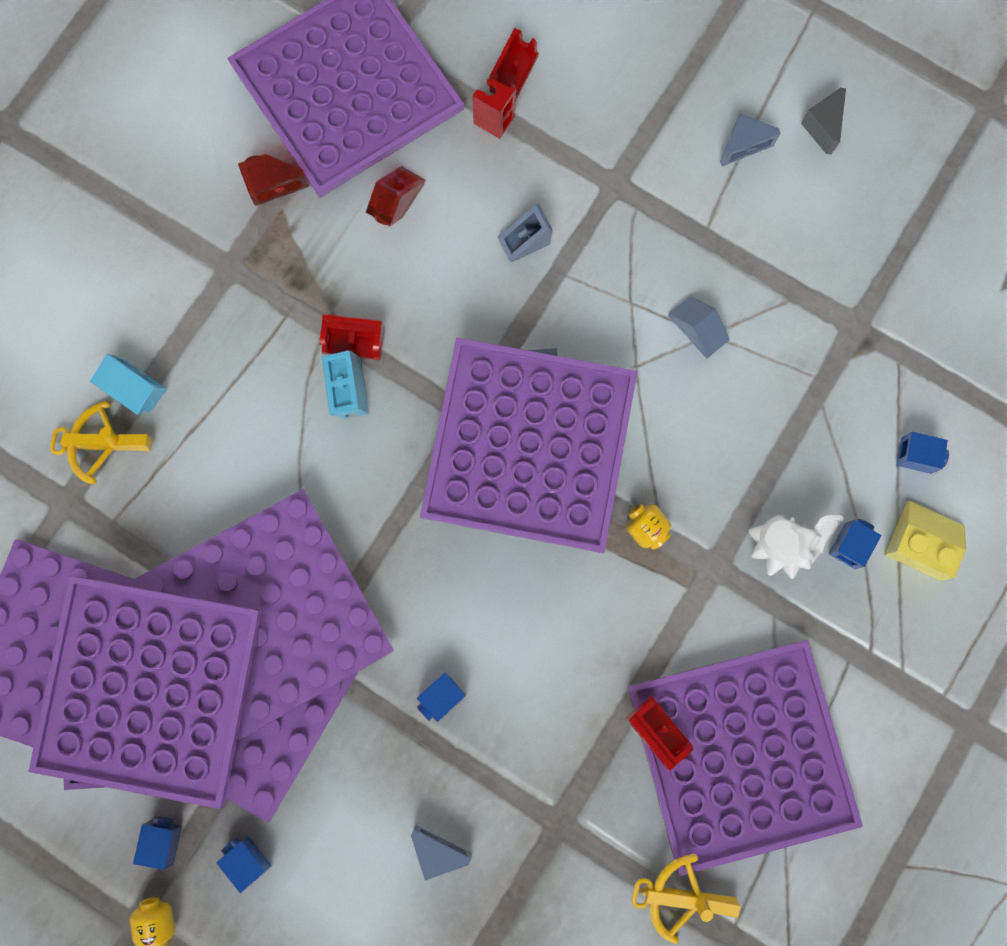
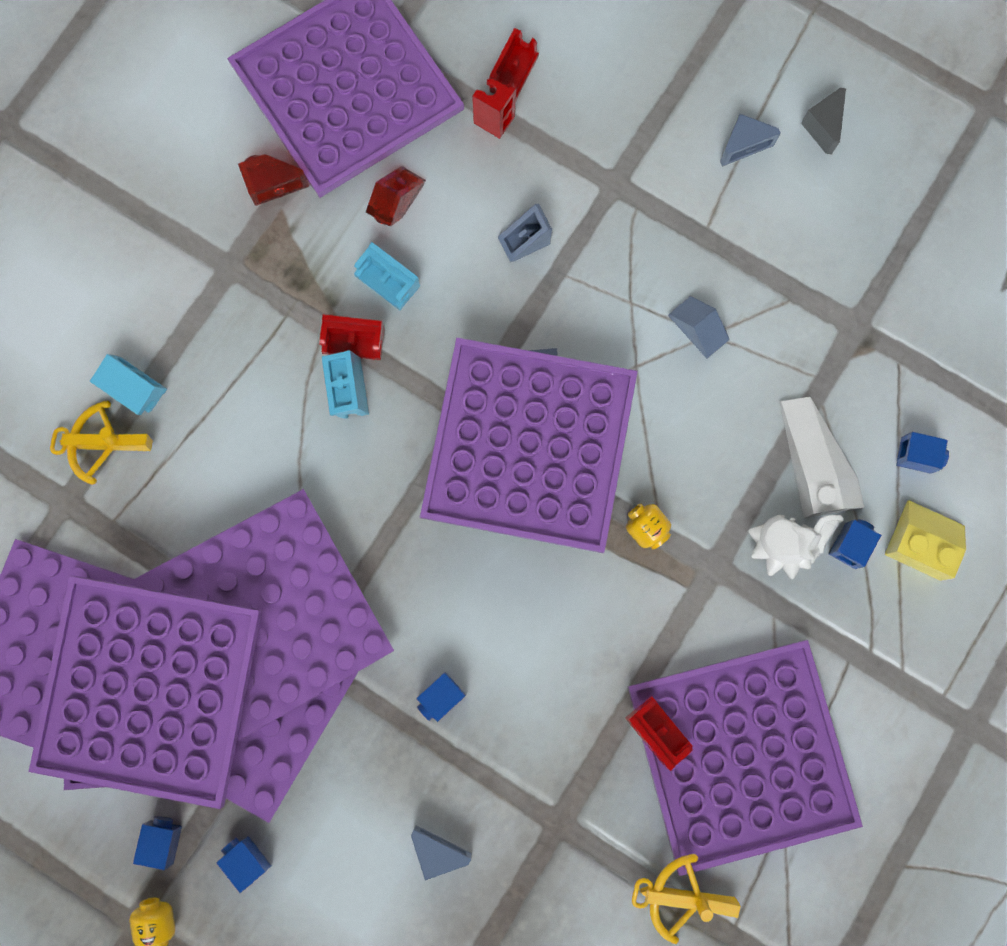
none -> medium azure hinge [354,242,420,310]
none -> white wedge [780,397,864,518]

